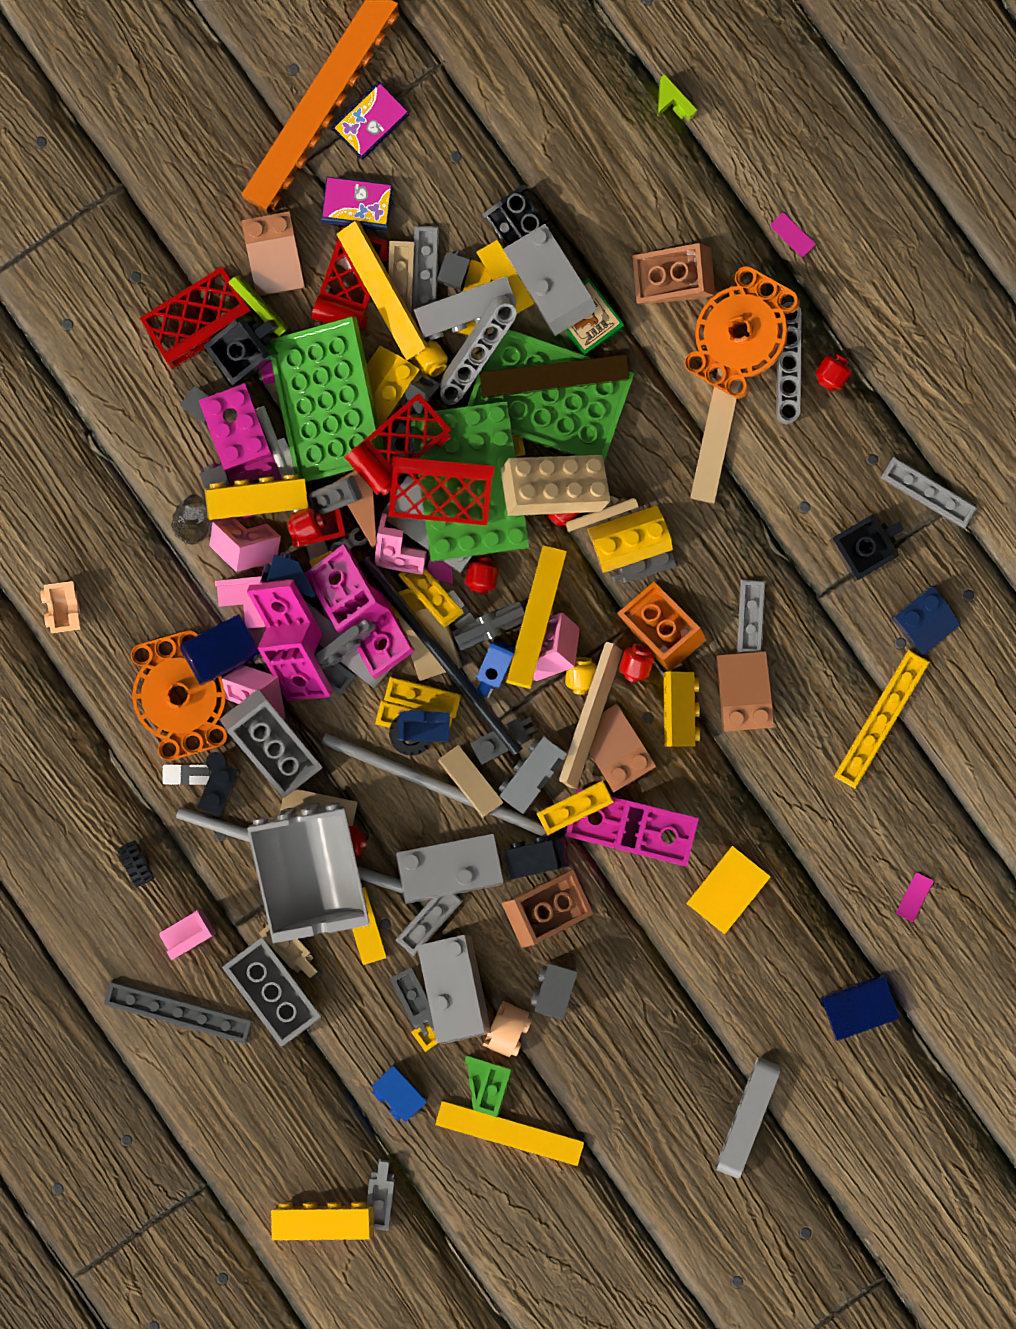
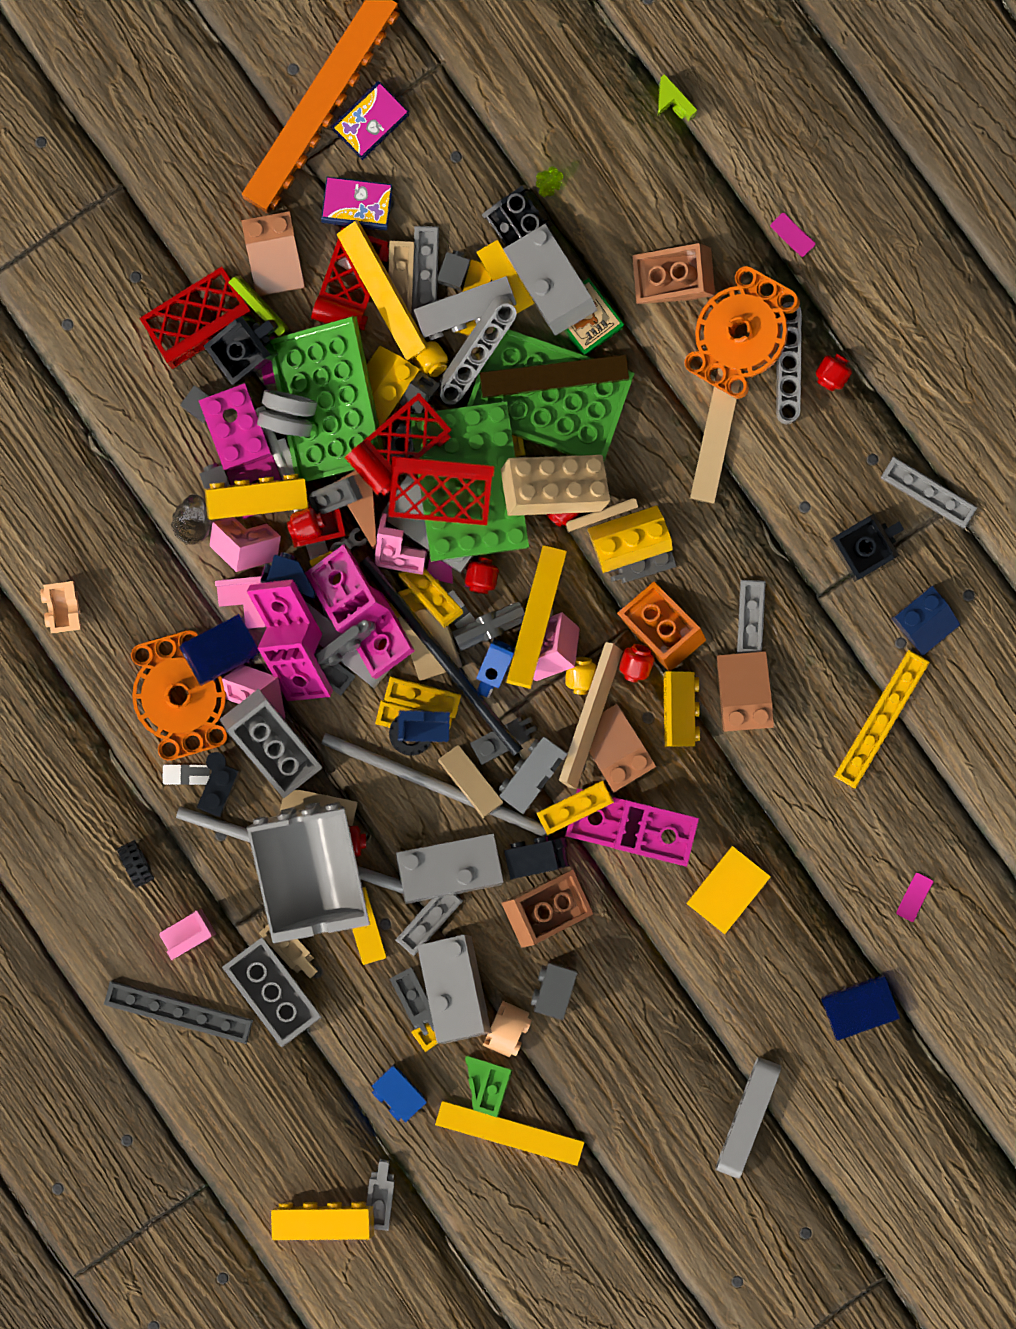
none -> light grey wheel [257,390,317,437]
none -> clear neon green plant [536,166,563,197]

